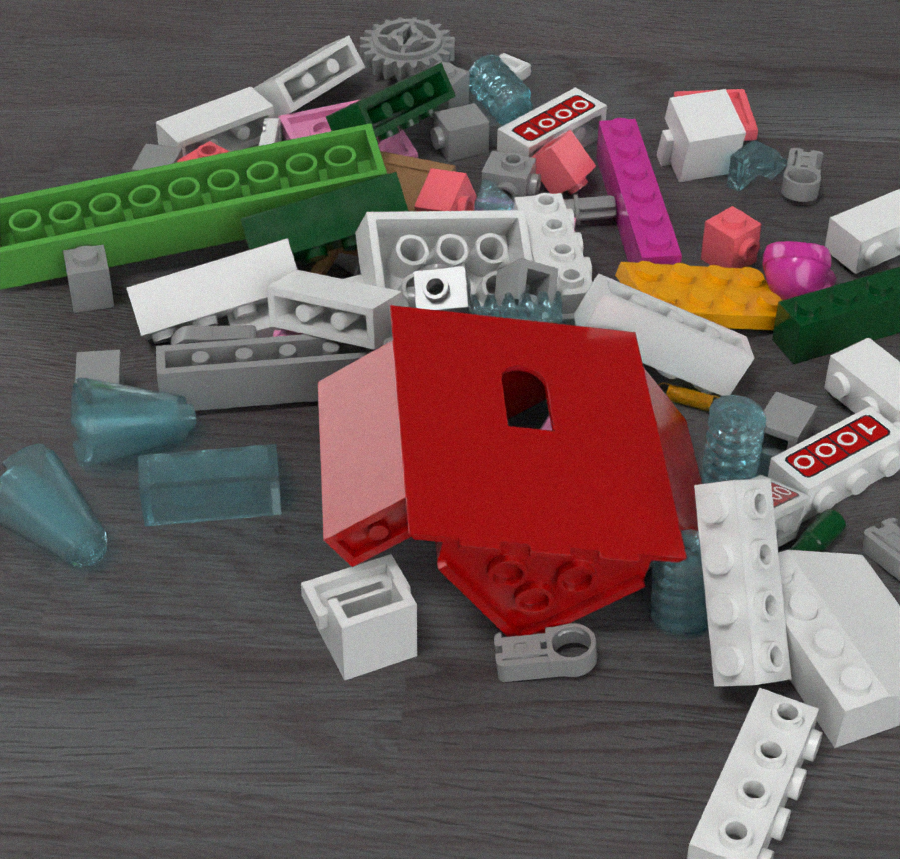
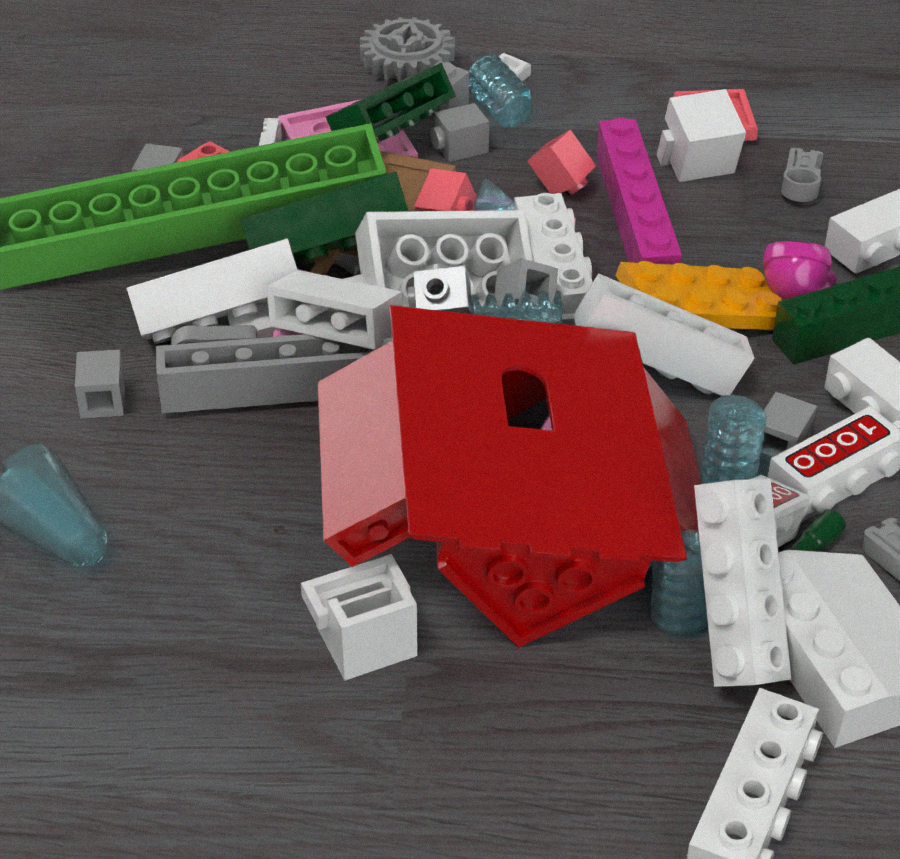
light grey brick [63,244,114,313] -> none
clear light blue cone [70,377,196,467] -> none
clear light blue slope [138,444,282,527] -> none
white brick [156,87,275,157] -> none
white brick [253,36,365,118] -> none
light grey brick [481,150,541,210] -> none
light grey piece [494,623,598,682] -> none
white brick [497,87,607,157] -> none
light grey axle [564,195,617,226] -> none
light orange piece [658,383,725,413] -> none
coral brick [701,206,762,269] -> none
clear light blue slope [727,140,788,192] -> none

